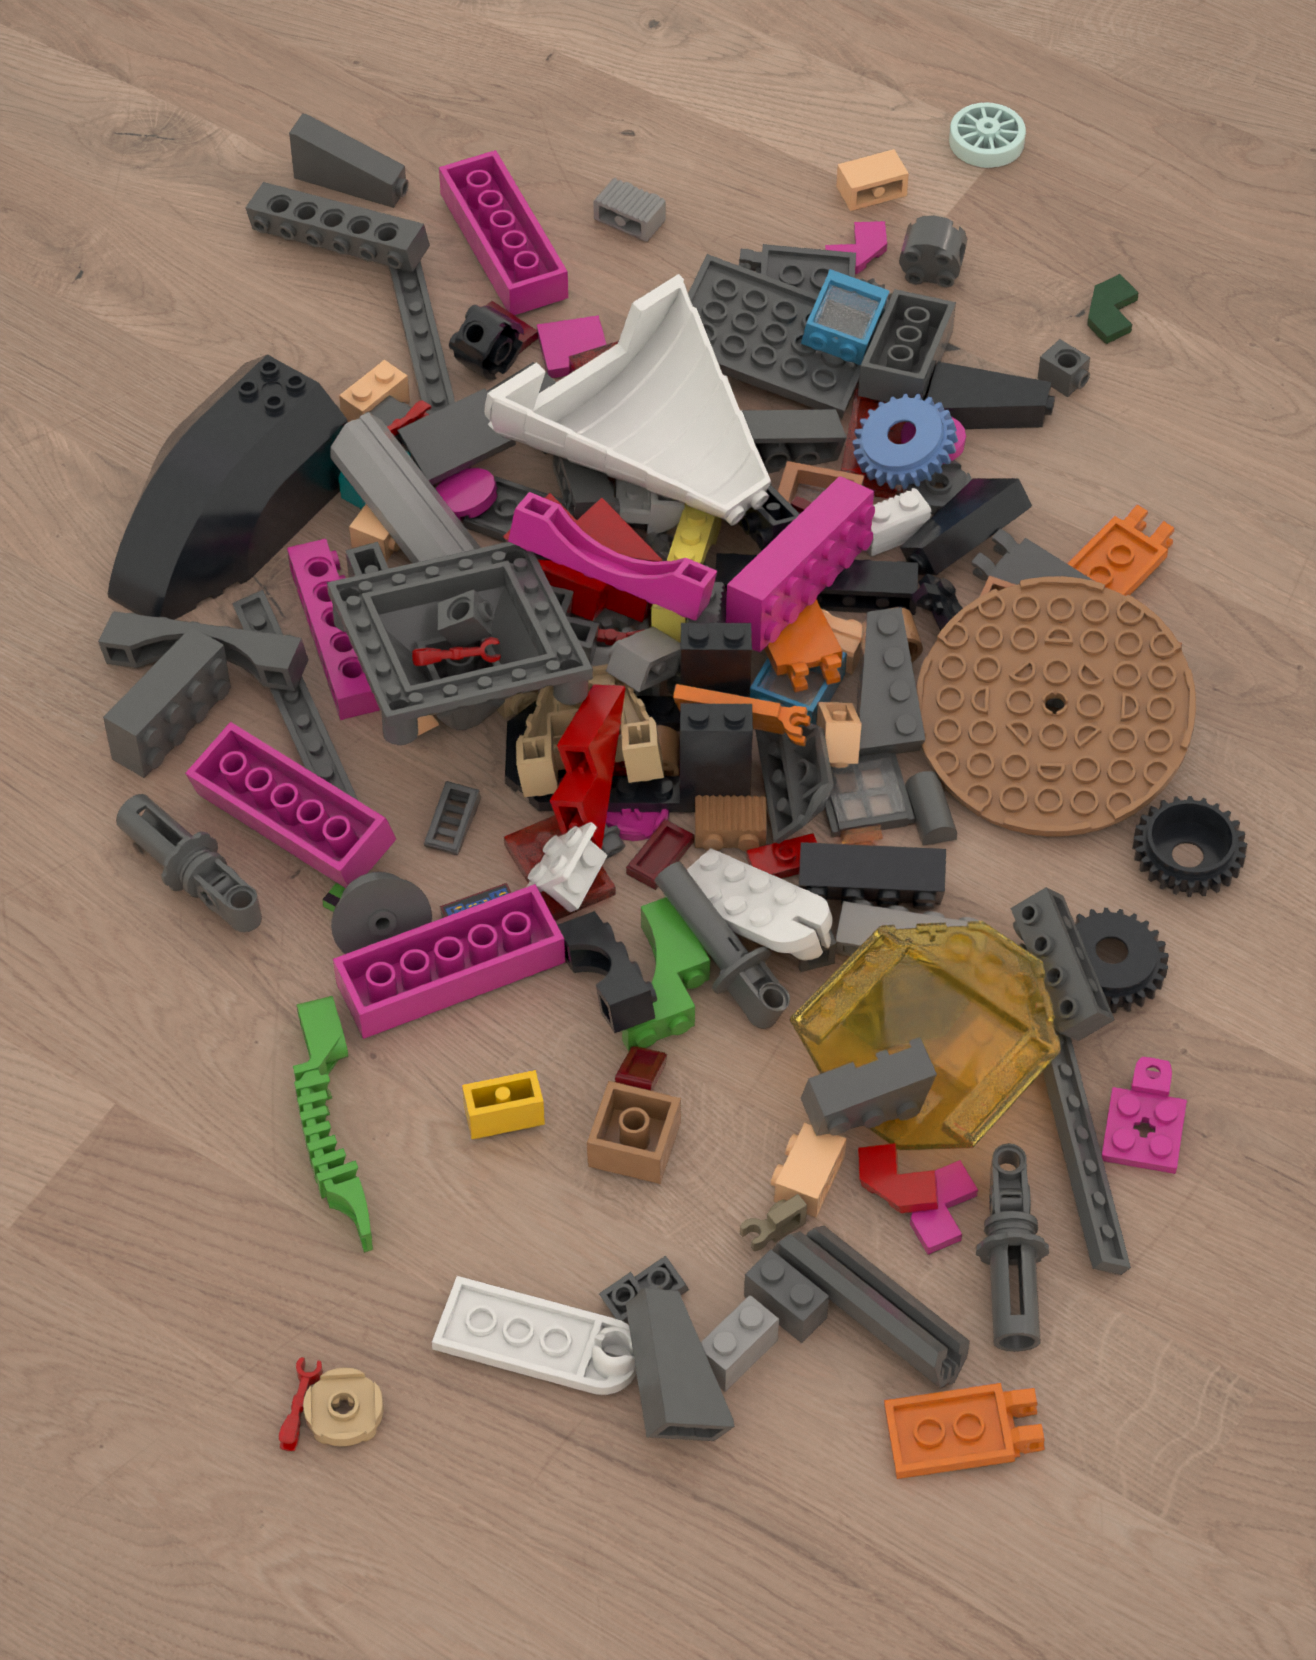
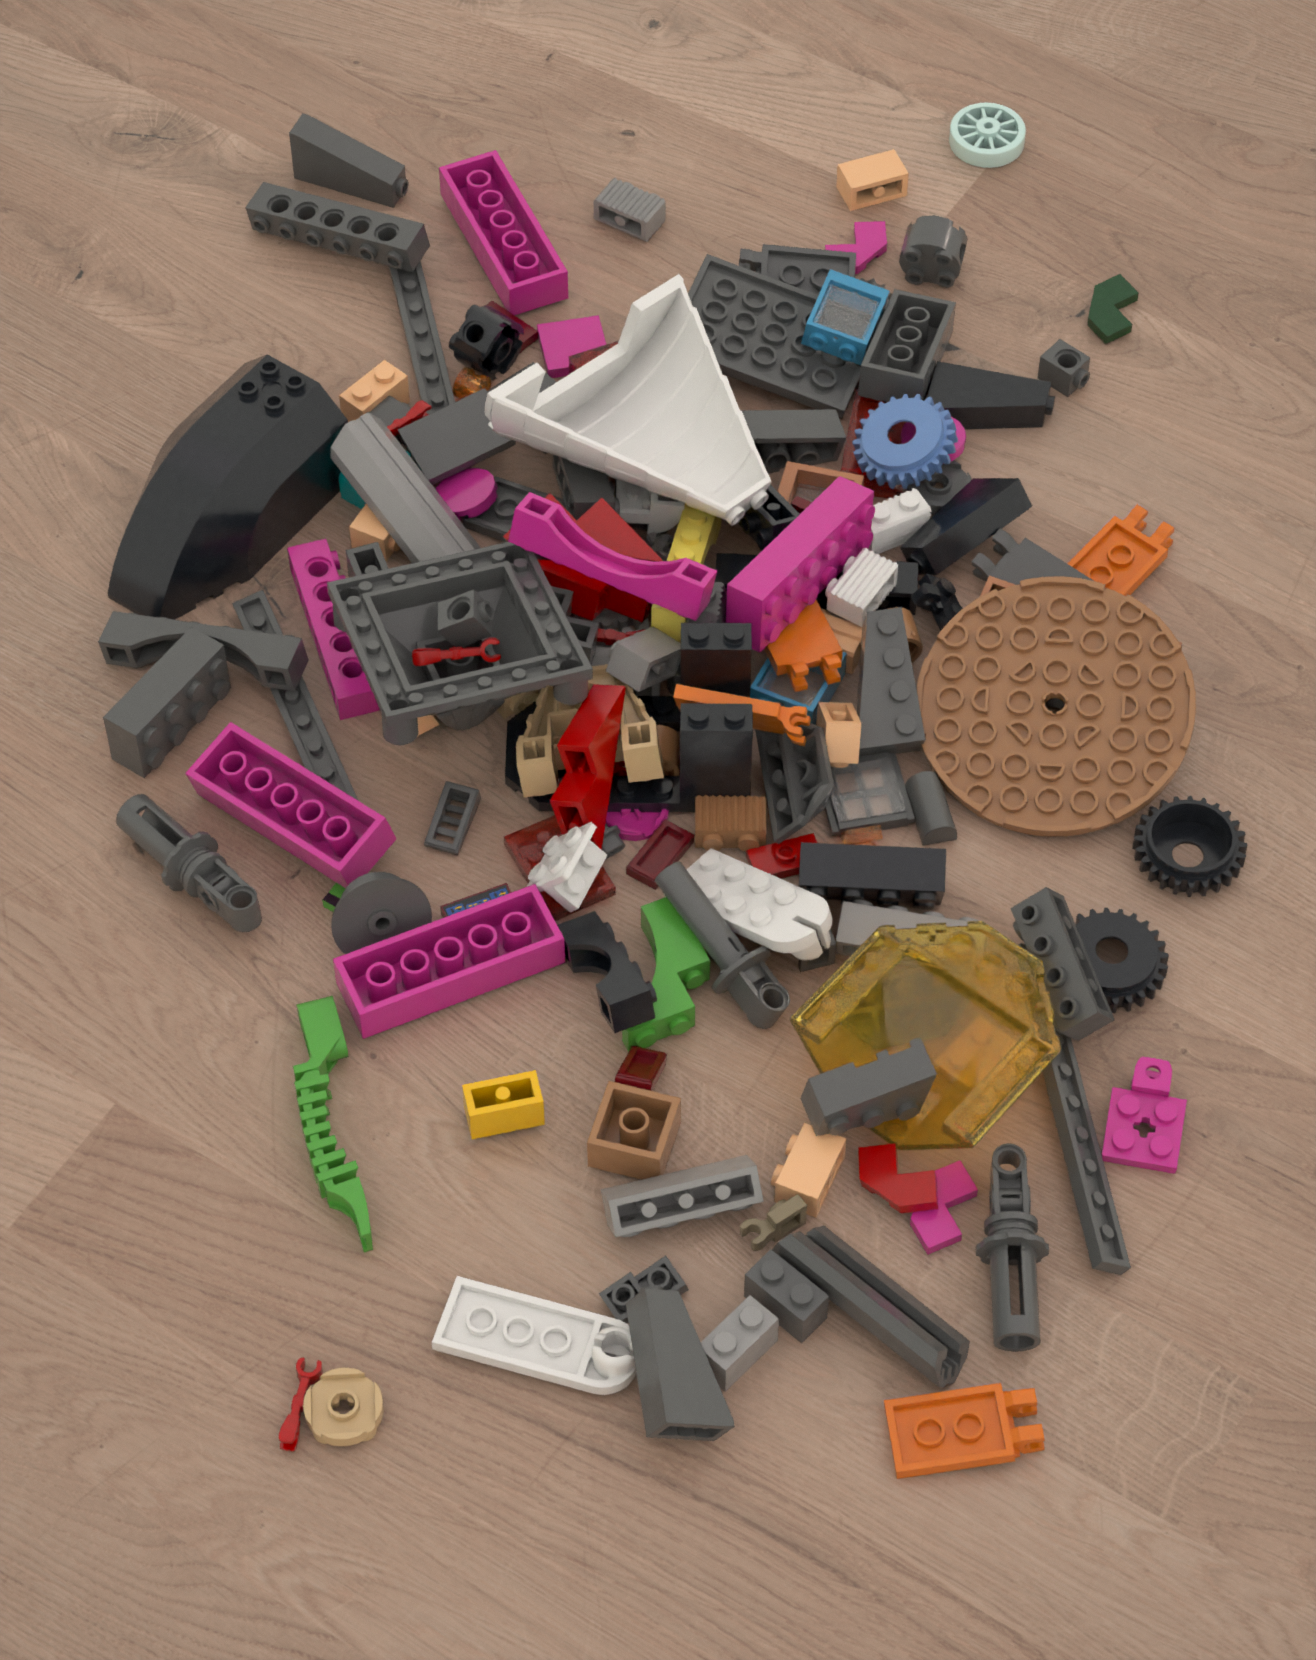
none -> clear orange wheel [452,367,491,399]
none -> light grey brick [600,1155,764,1237]
none -> white brick [825,548,898,627]

